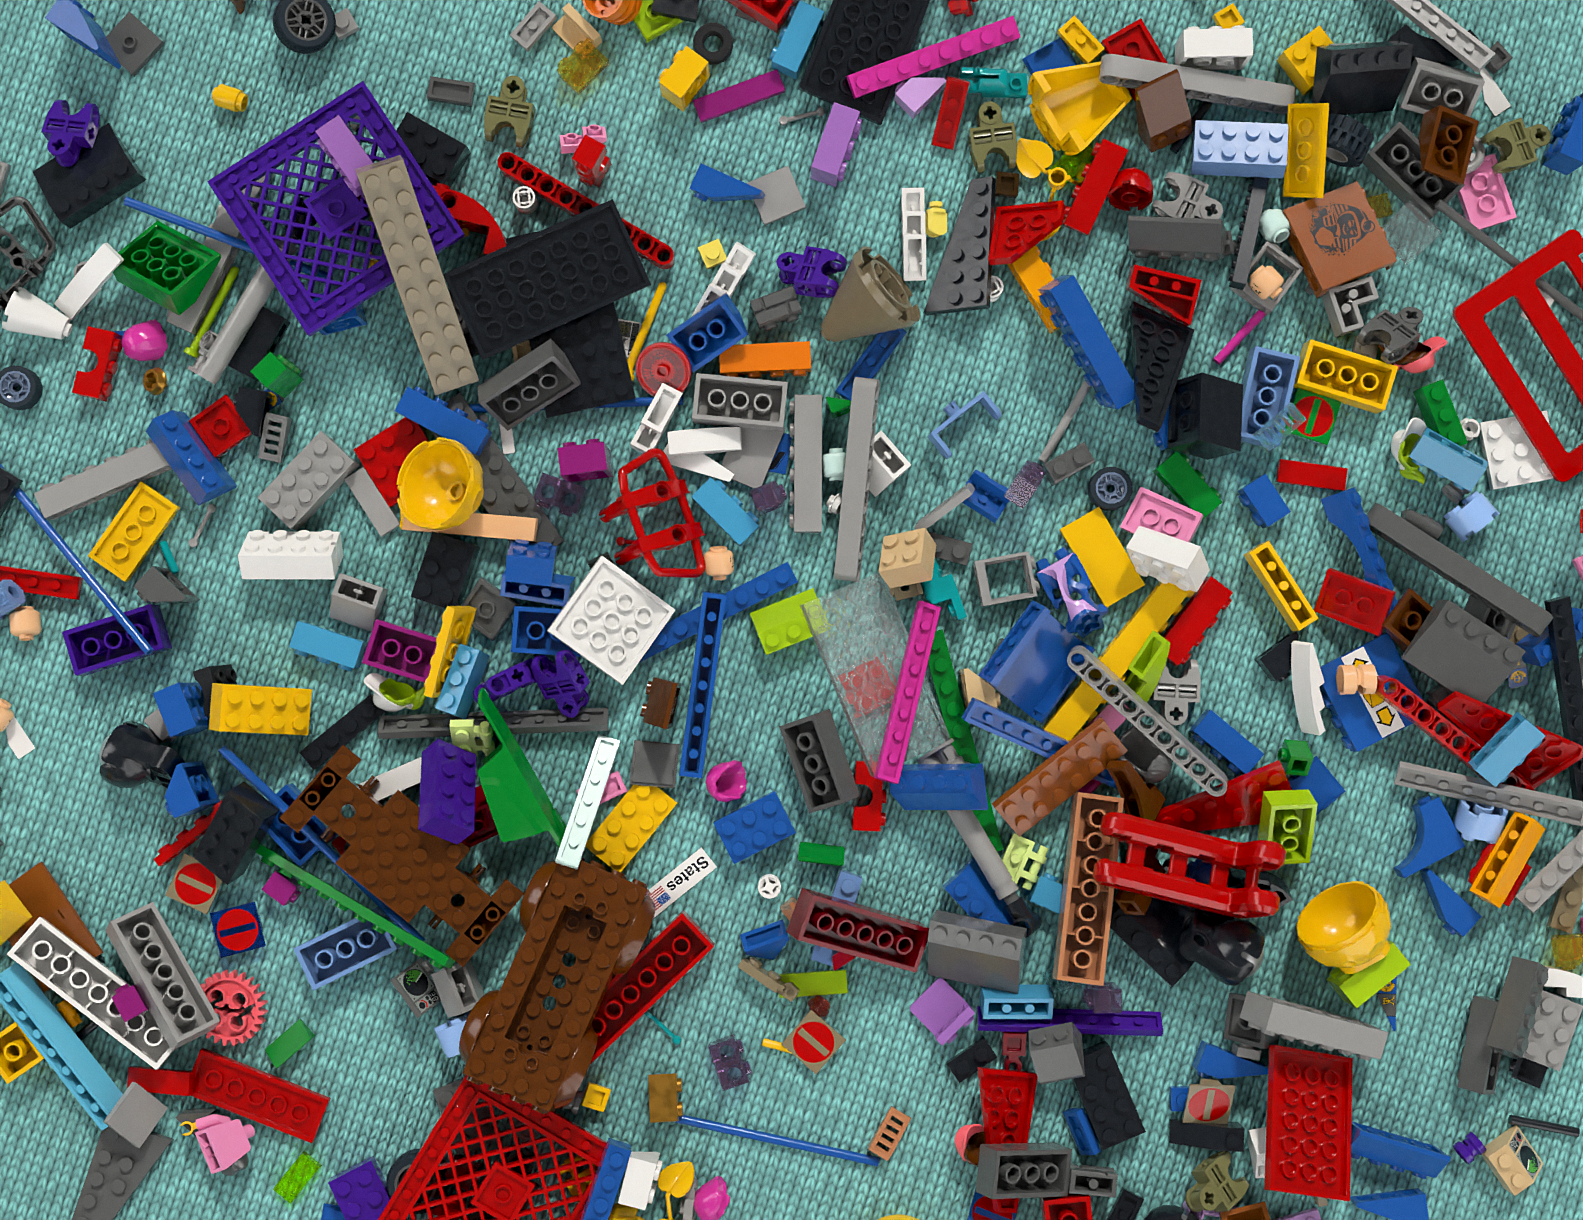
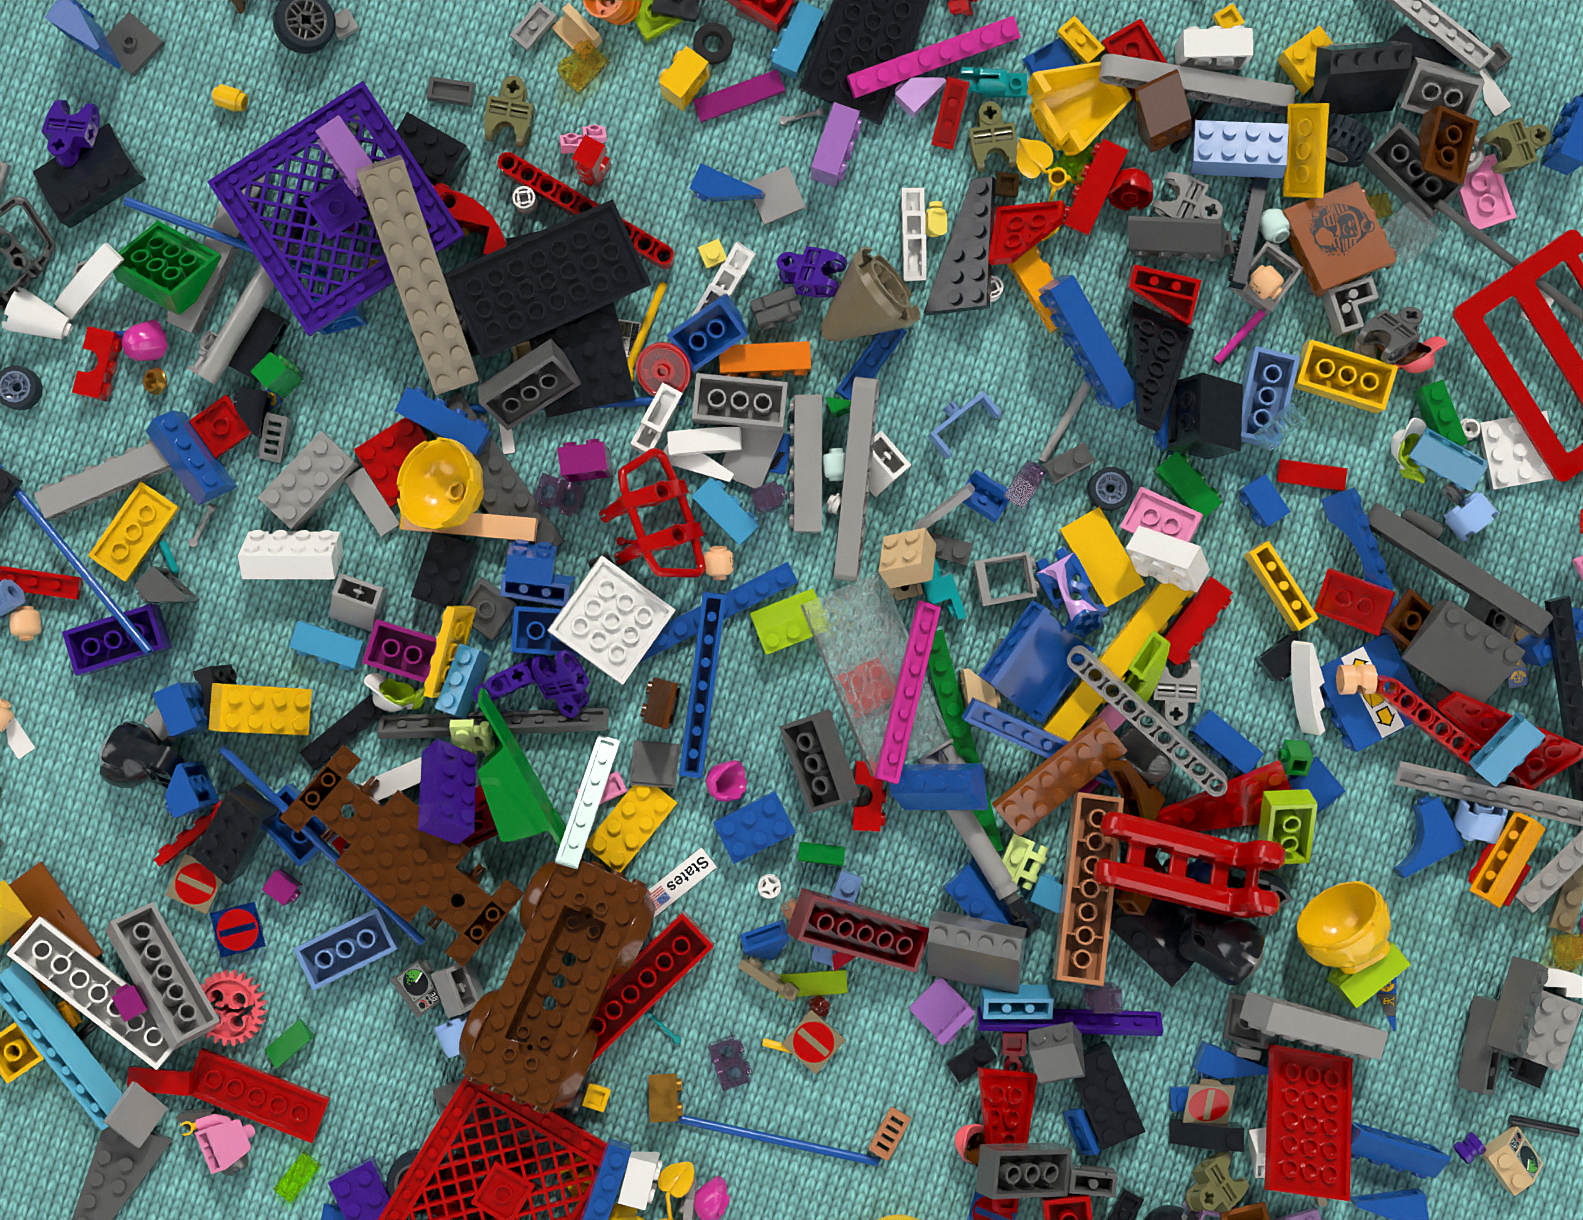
lime bar [183,266,239,359] -> none
green plate [256,844,455,969] -> none
piece [1284,388,1341,445] -> none
blue slope [1420,868,1482,937] -> none

